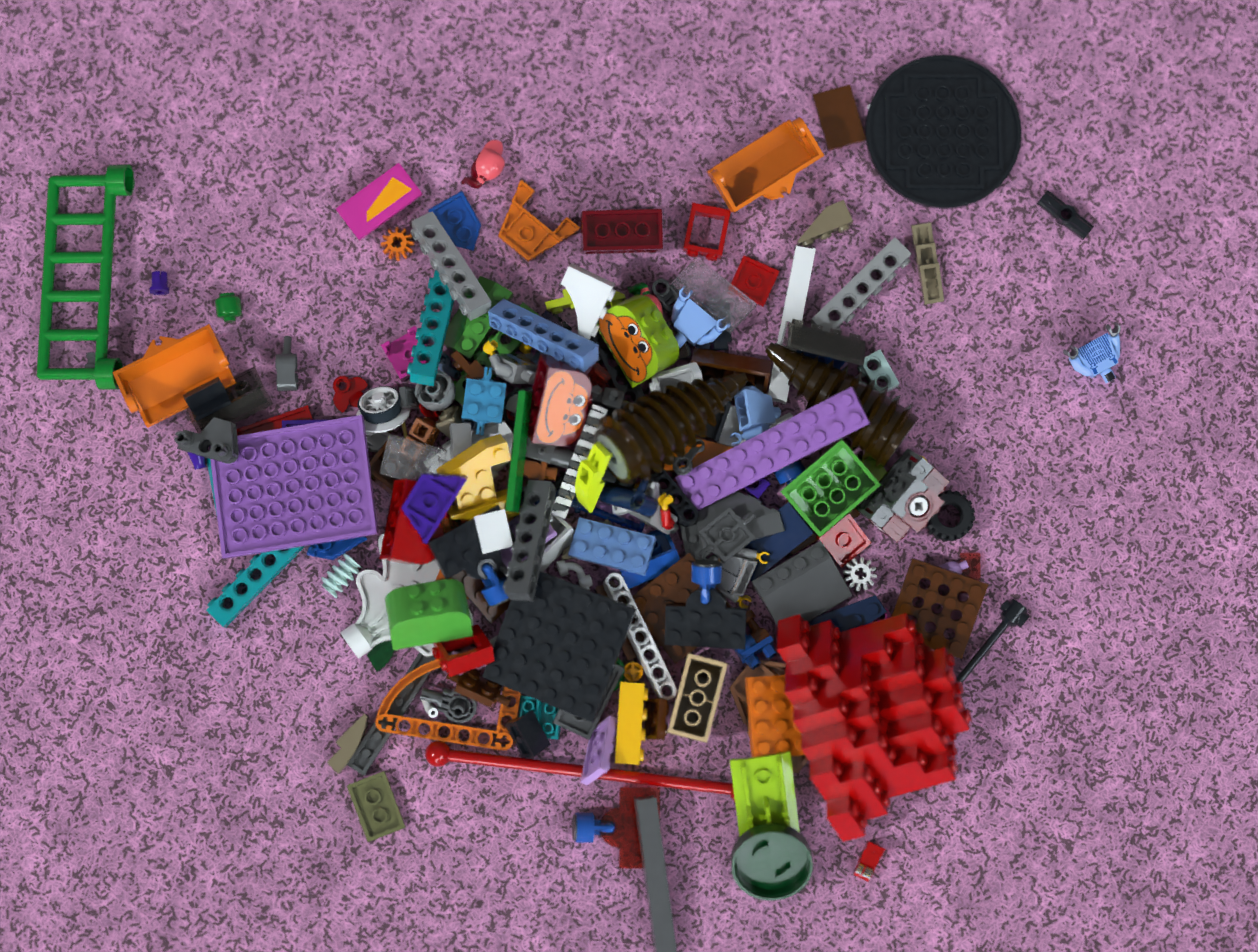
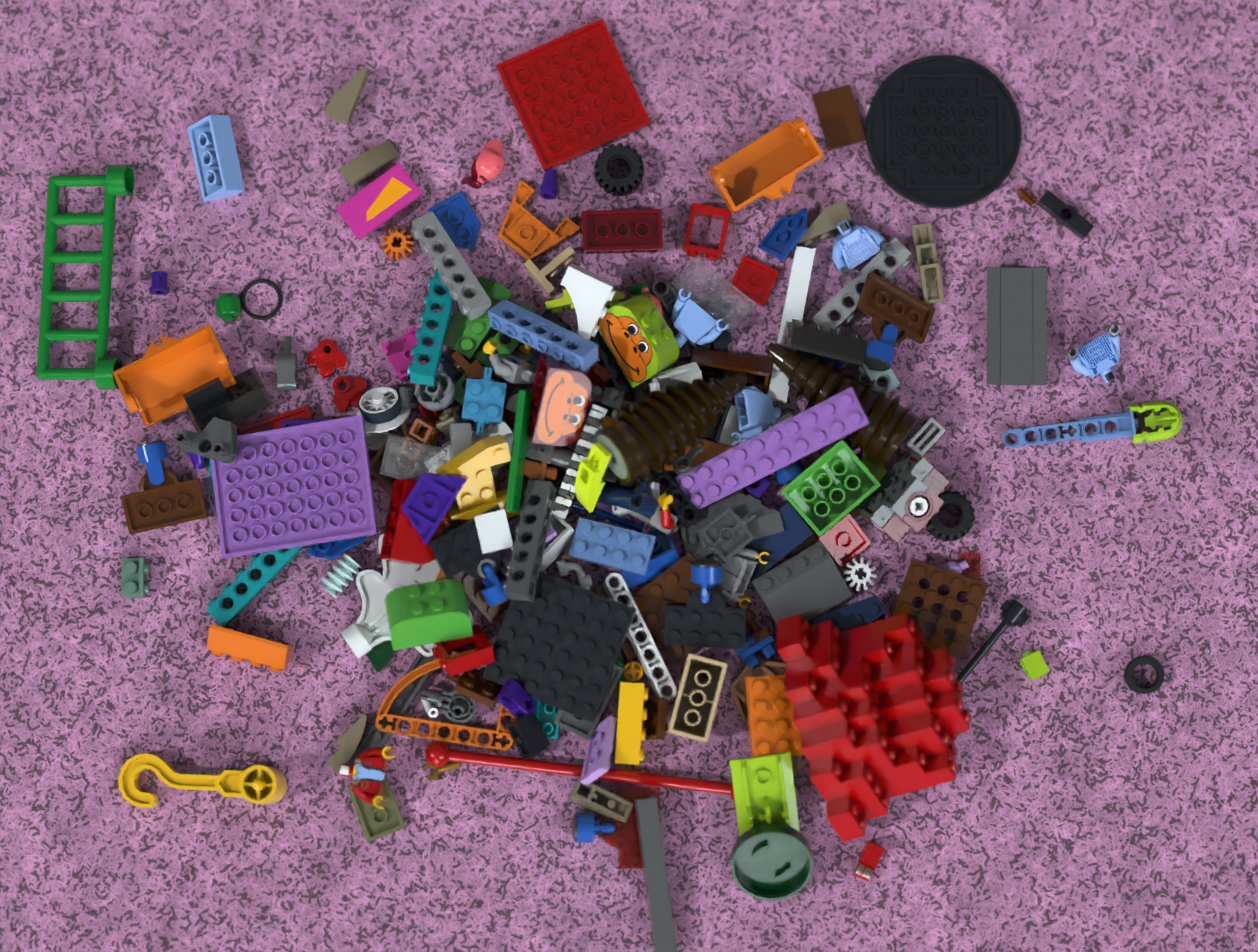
none -> yellow piece [118,753,287,808]
none -> reddish brown plate [121,439,209,535]
none -> sand green bracket [121,557,150,598]
none -> light blue slope [187,115,245,202]
none -> orange slope [207,624,293,673]
none -> black tyre [241,279,282,320]
none -> red plate [308,339,347,379]
none -> dark tan slope [324,67,370,126]
none -> dark tan slope [339,140,400,188]
none -> torso [340,746,396,809]
none -> pearl gold bar [423,761,461,781]
none -> red plate [496,19,651,171]
none -> dark purple piece [497,680,536,717]
none -> tan bracket [524,246,575,297]
none -> dark purple cone [539,169,559,200]
none -> dark tan slope [568,777,634,823]
none -> black tyre [595,143,644,196]
none -> blue tile [757,208,807,262]
none -> light blue torso [832,220,894,282]
none -> reddish brown plate [856,272,935,371]
none -> white tile [905,417,946,457]
none -> dark grey hinge [987,266,1047,386]
none -> medium blue piece [1002,401,1182,448]
none -> clear orange piece [1014,185,1038,209]
none -> lime brick [1019,649,1050,681]
none -> black tyre [1124,656,1165,694]

